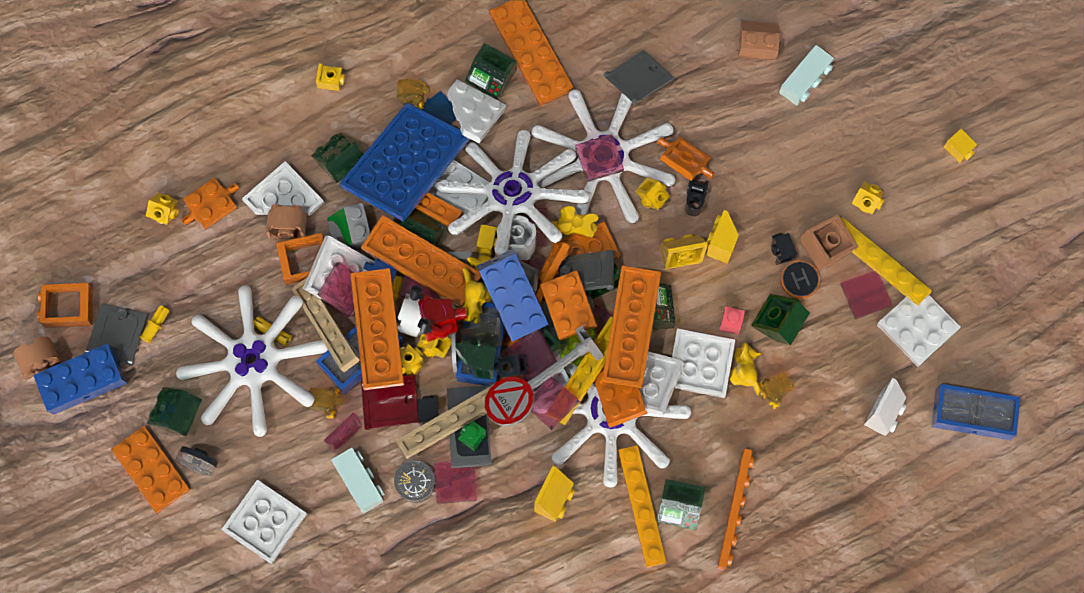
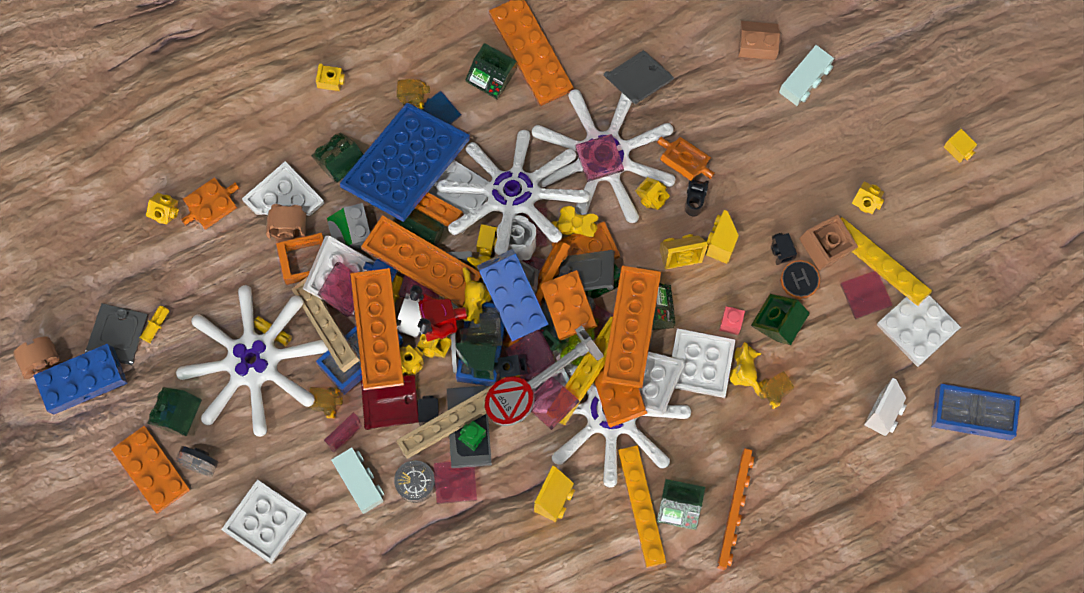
orange window [37,283,93,328] -> none
white plate [447,79,507,143] -> none

